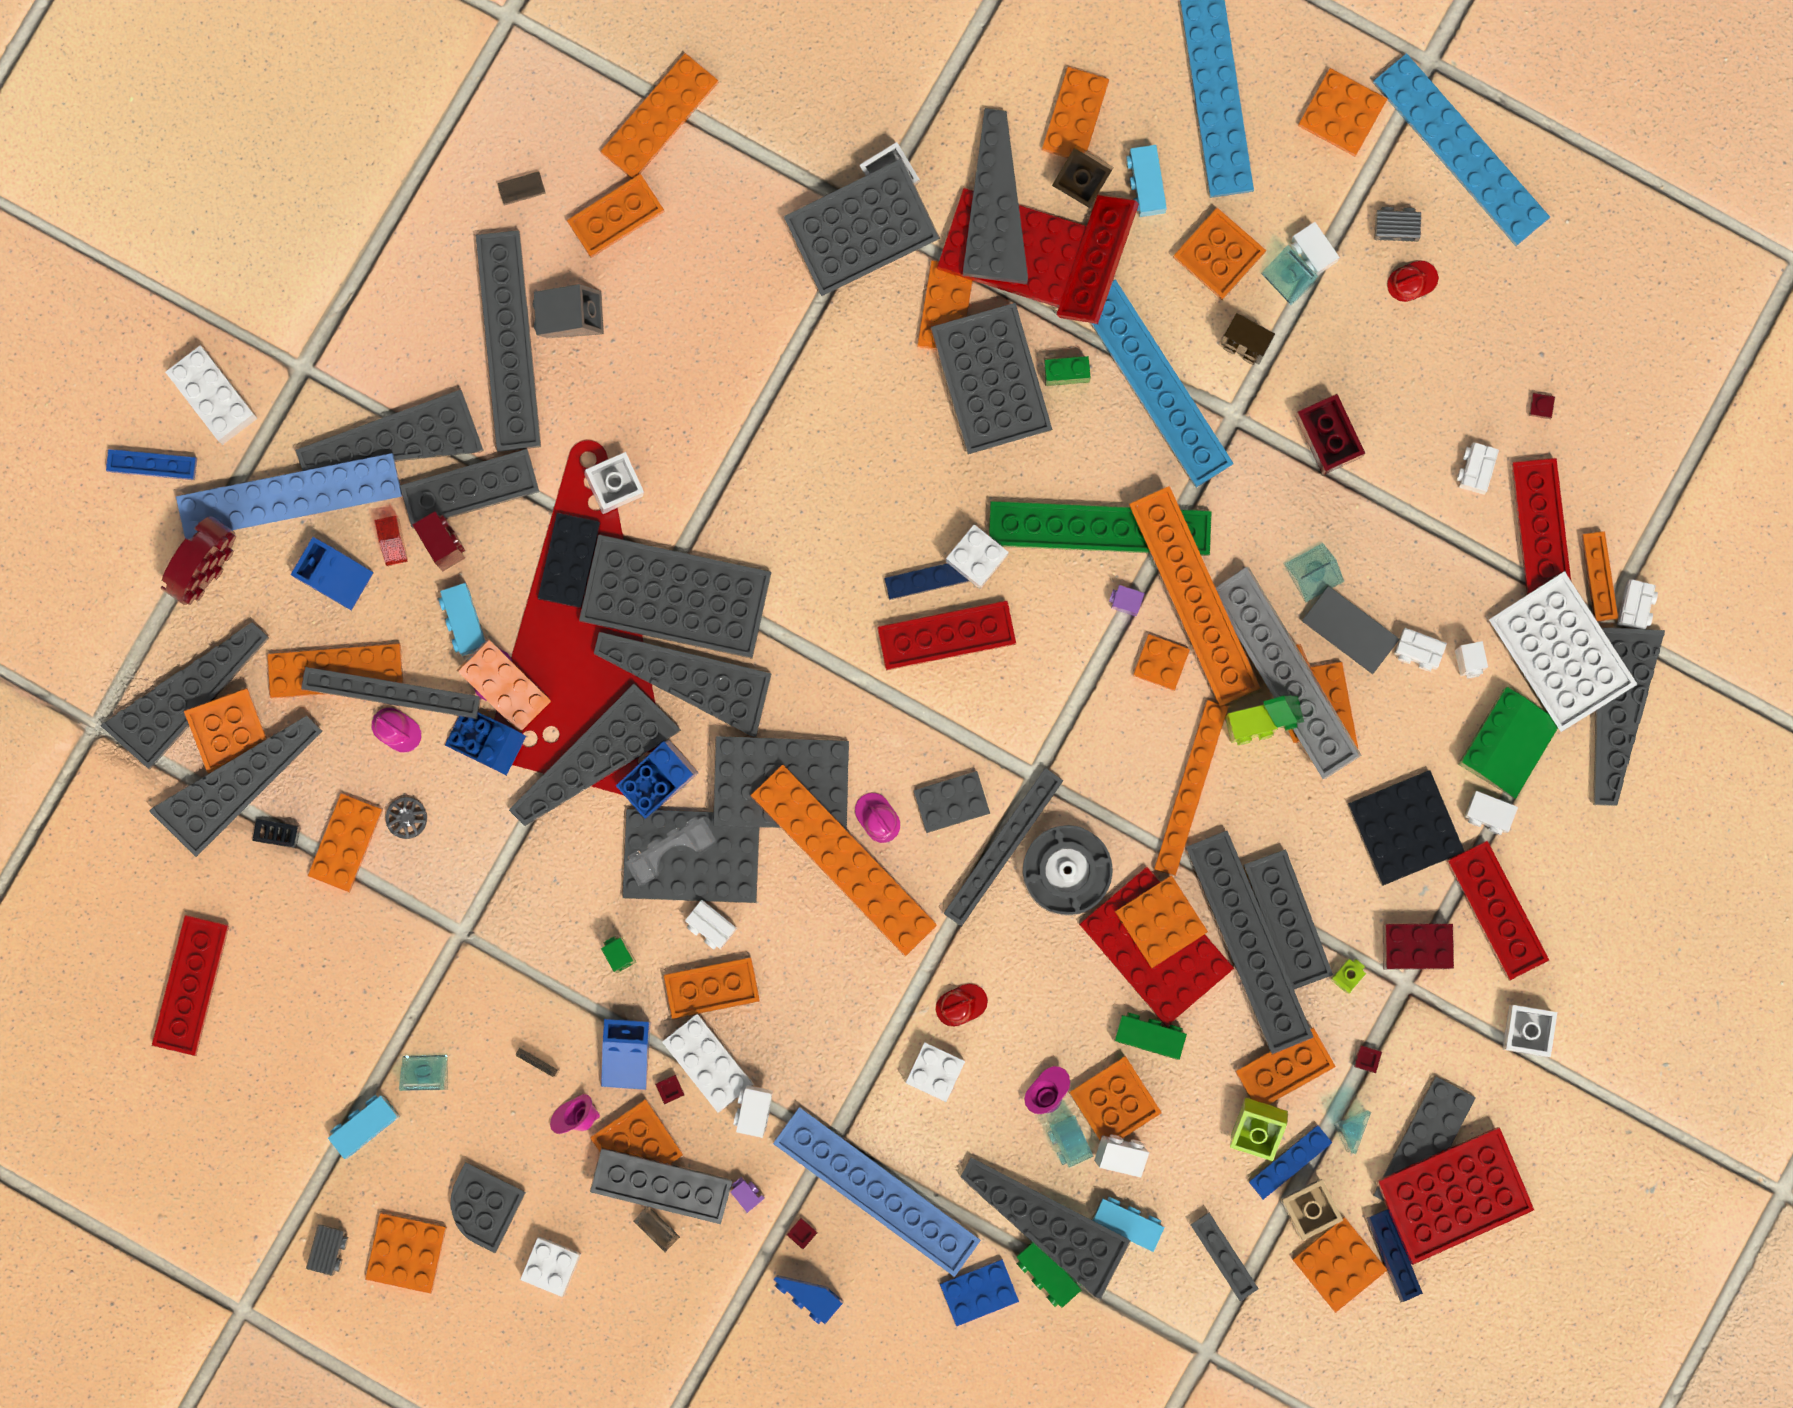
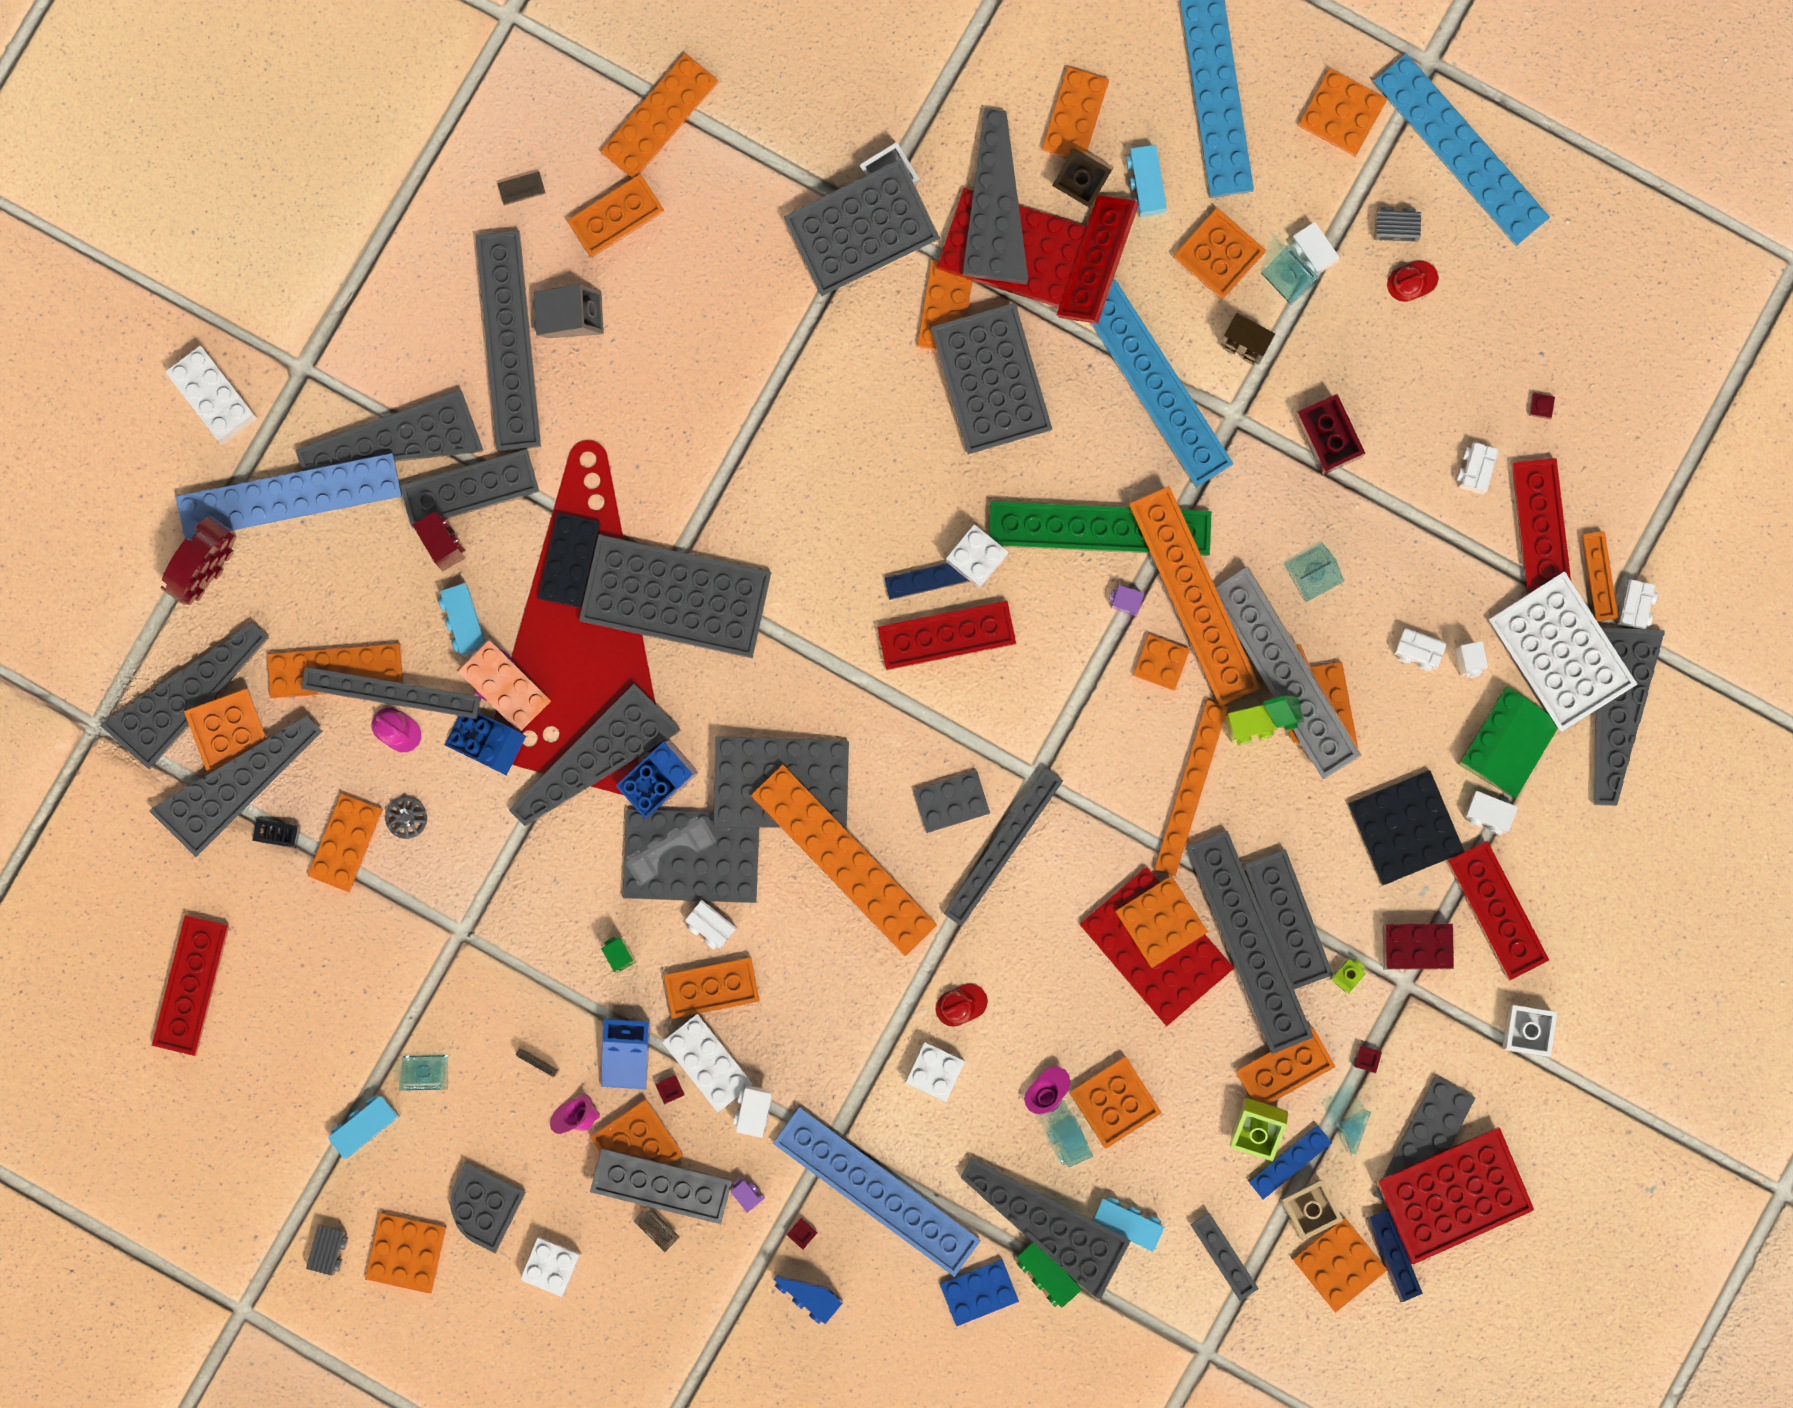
blue plate [106,449,197,480] -> none
blue slope [291,537,374,611] -> none
clear red slope [375,516,408,566] -> none
white brick [584,452,644,514] -> none
dark grey wing [594,632,772,737] -> none
dark pink piece [855,793,900,843] -> none
dark grey piece [1022,825,1113,916] -> none
green brick [1044,356,1091,386] -> none
white brick [1094,1135,1149,1178] -> none
green brick [1114,1012,1187,1060] -> none
dark grey tile [1302,586,1400,674] -> none

